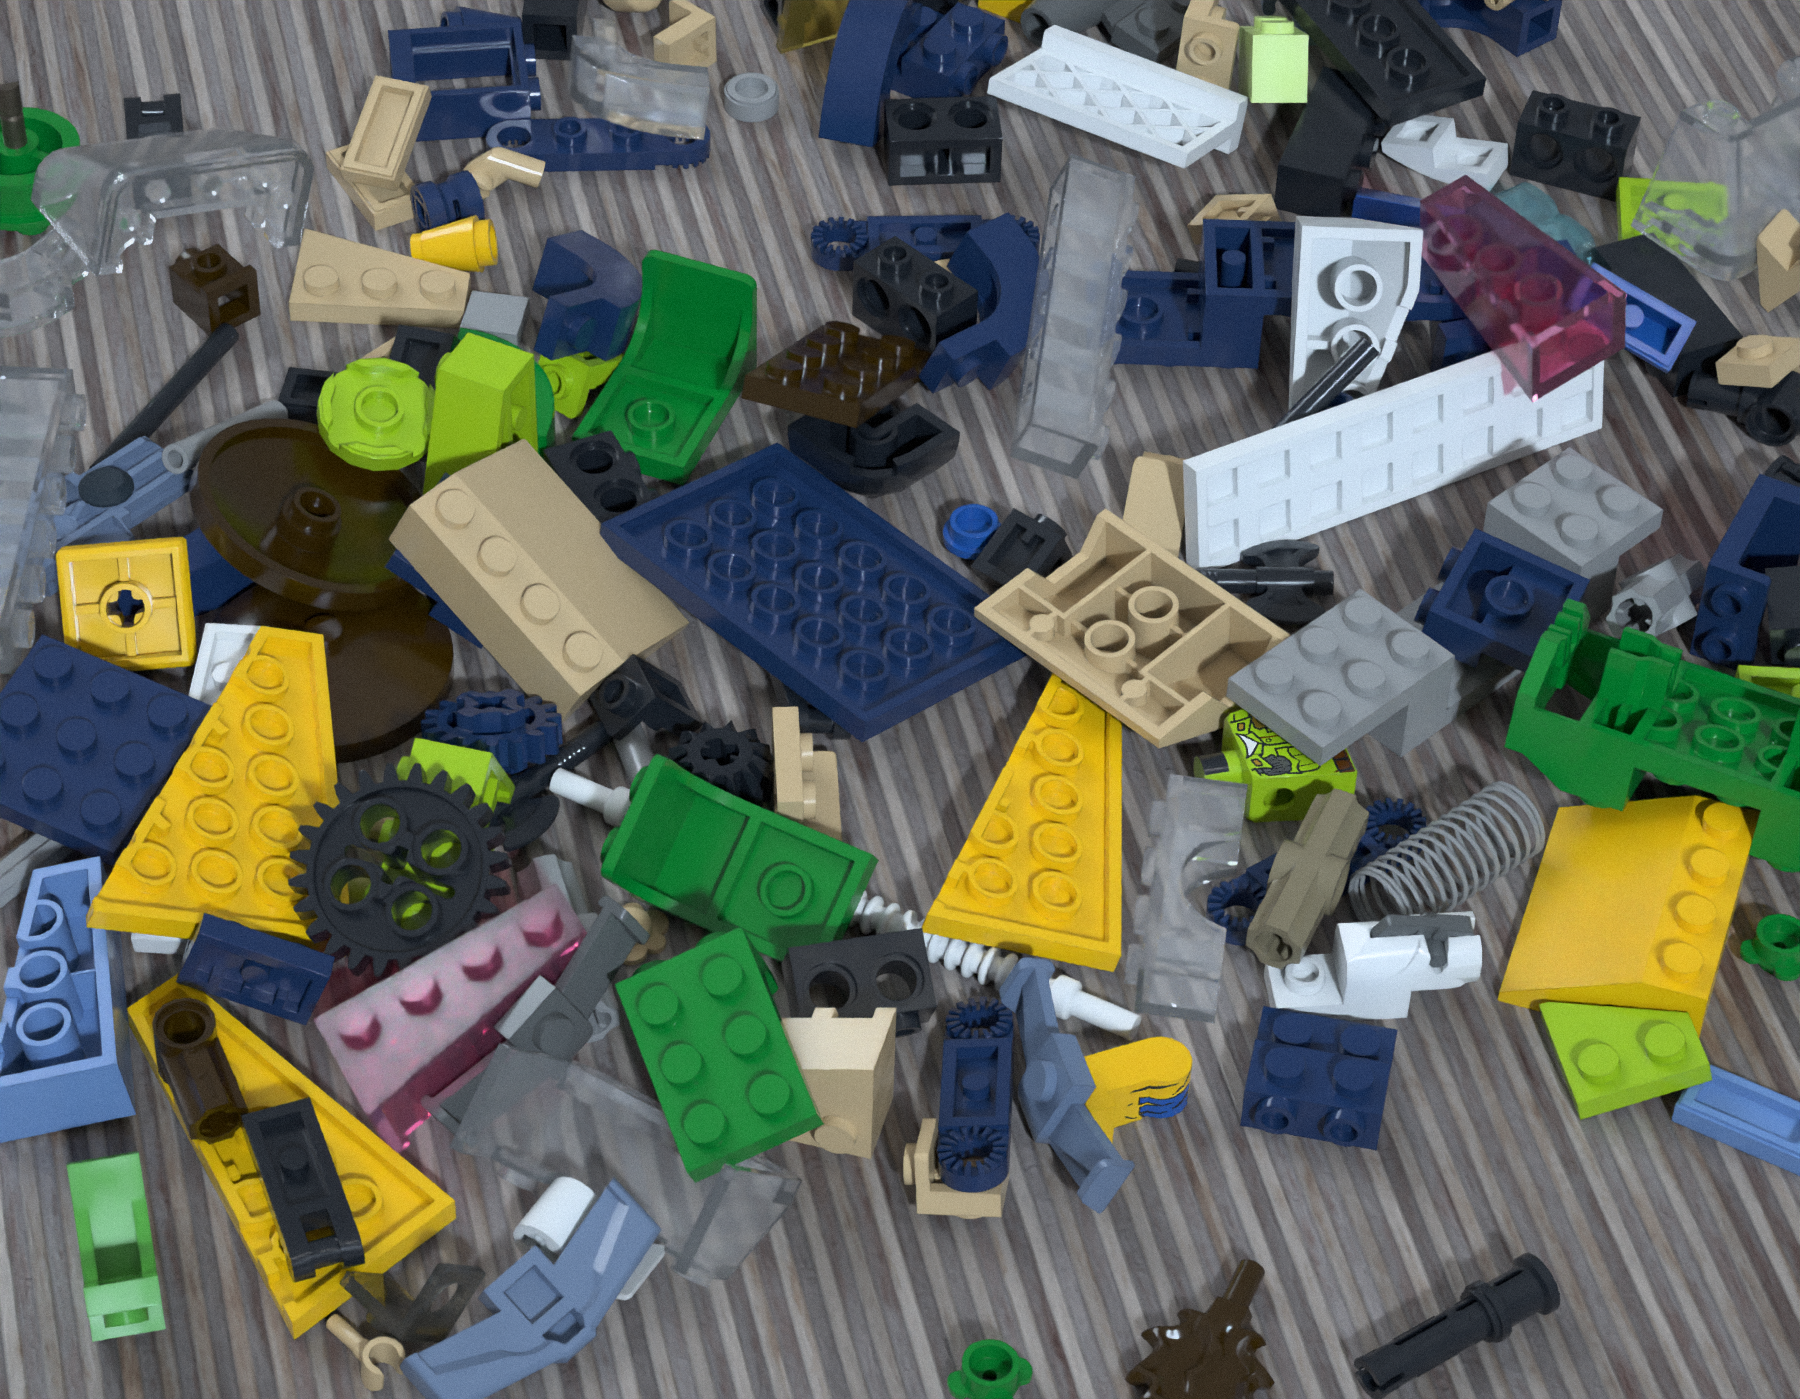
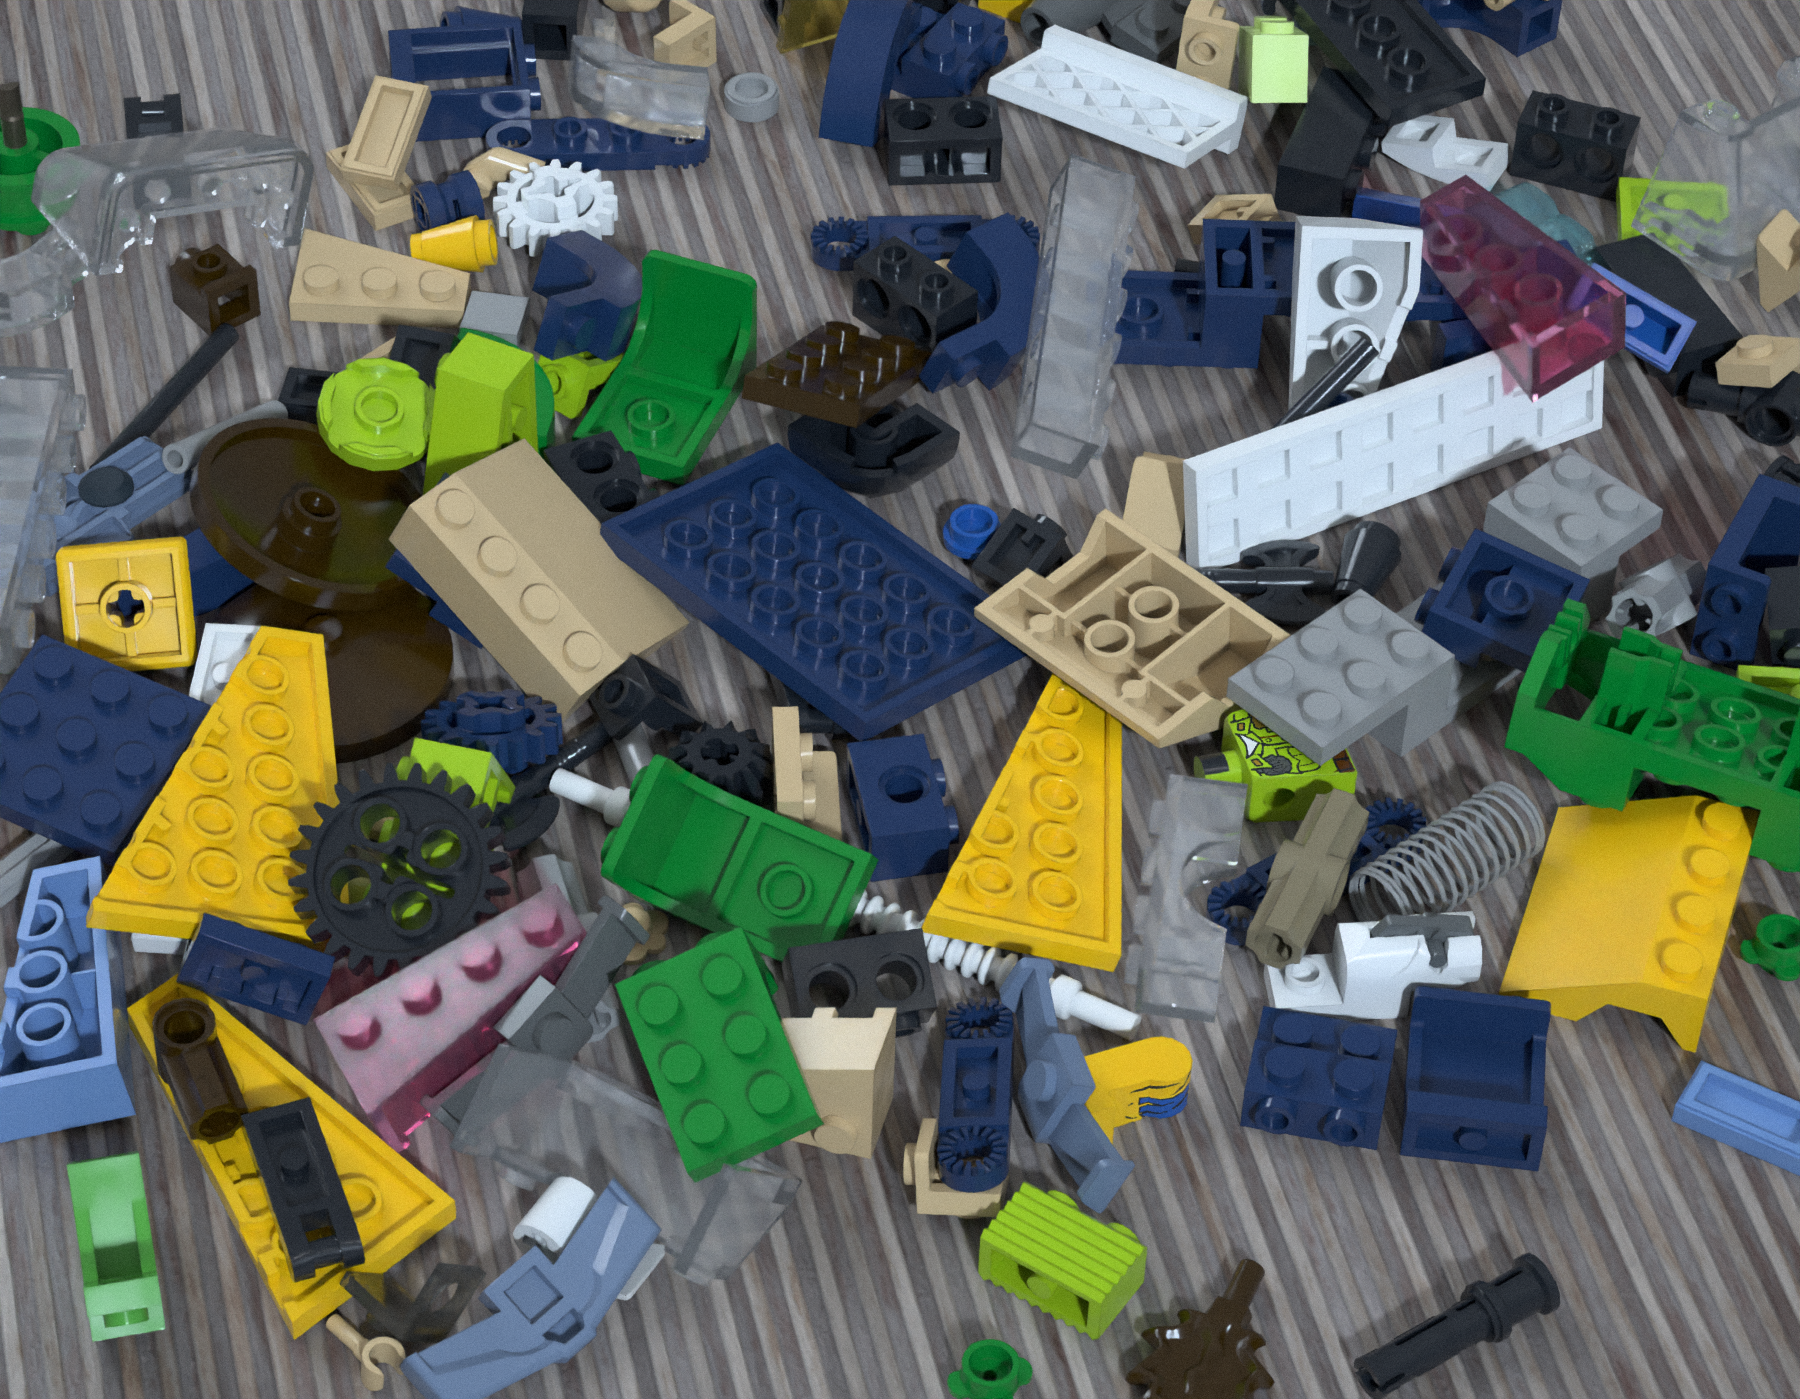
lime wing [1539,1002,1712,1120] -> none
none -> white gear [493,159,618,257]
none -> dark blue brick [846,734,959,882]
none -> lime brick [978,1182,1147,1340]
none -> black cone [1331,521,1402,606]
none -> dark blue panel [1400,986,1551,1171]

